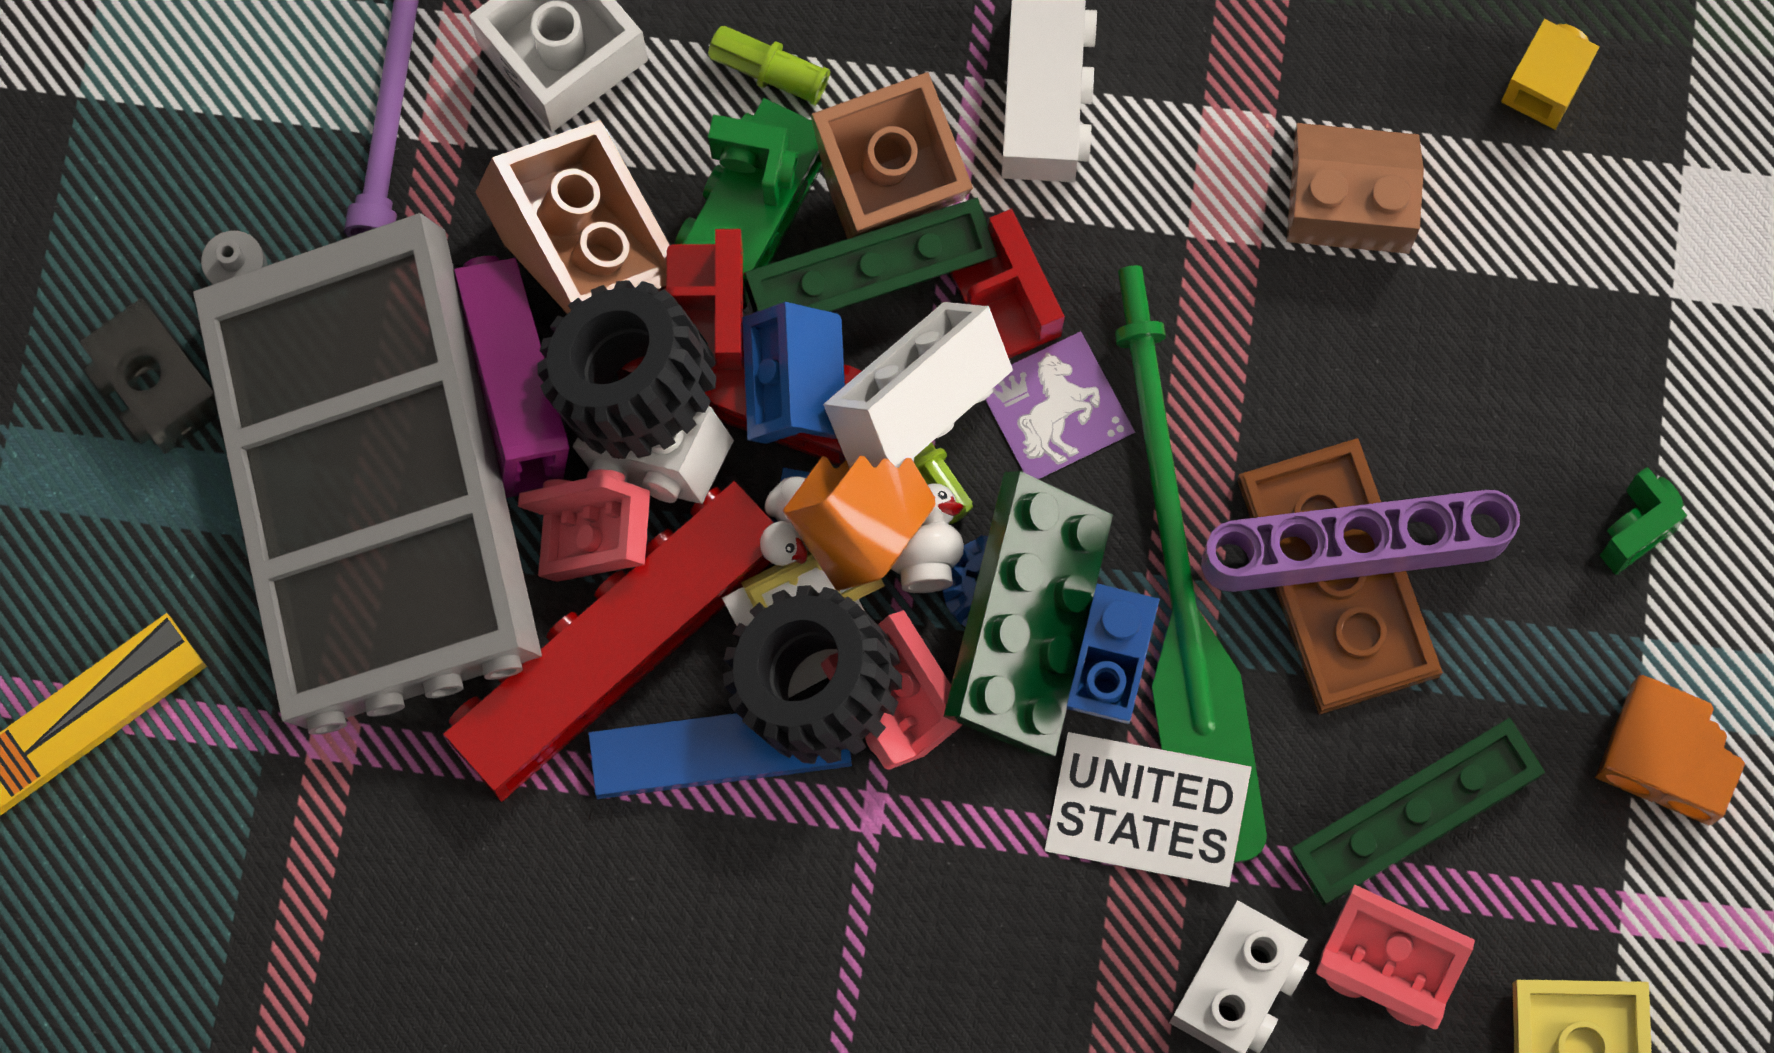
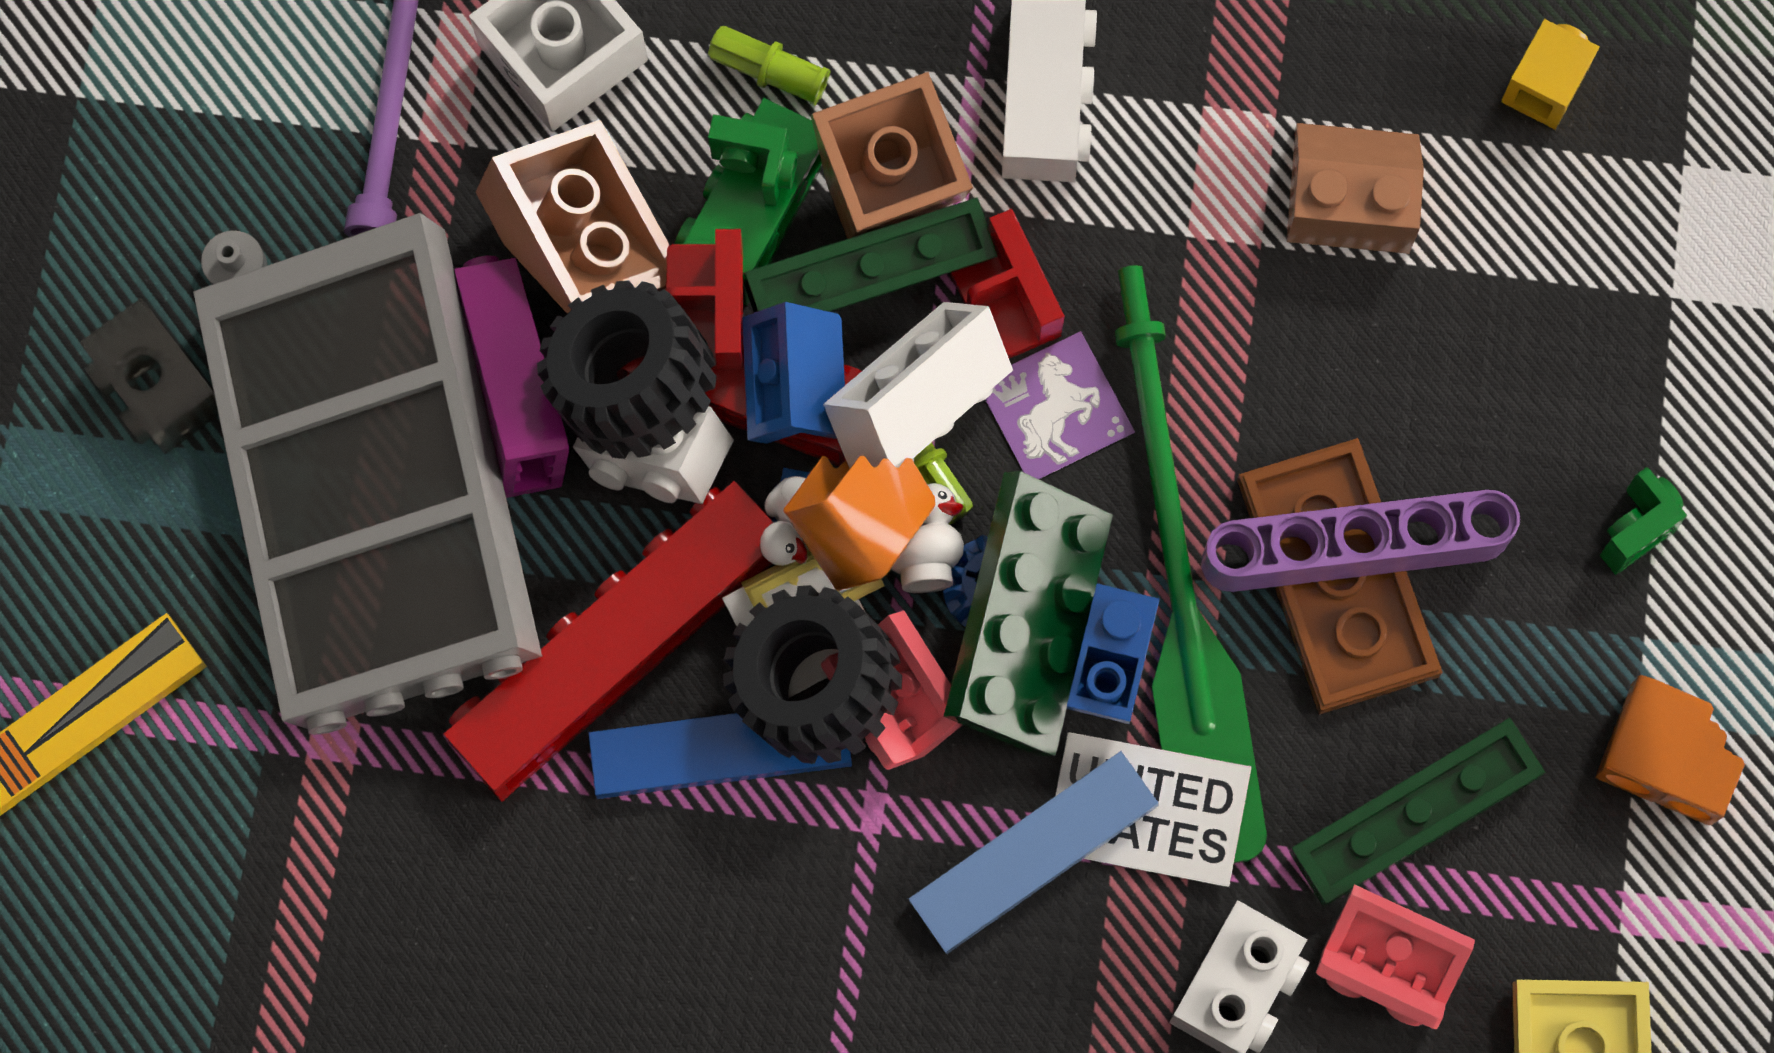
coral bracket [518,469,650,582] -> none
none -> medium blue tile [909,751,1159,954]

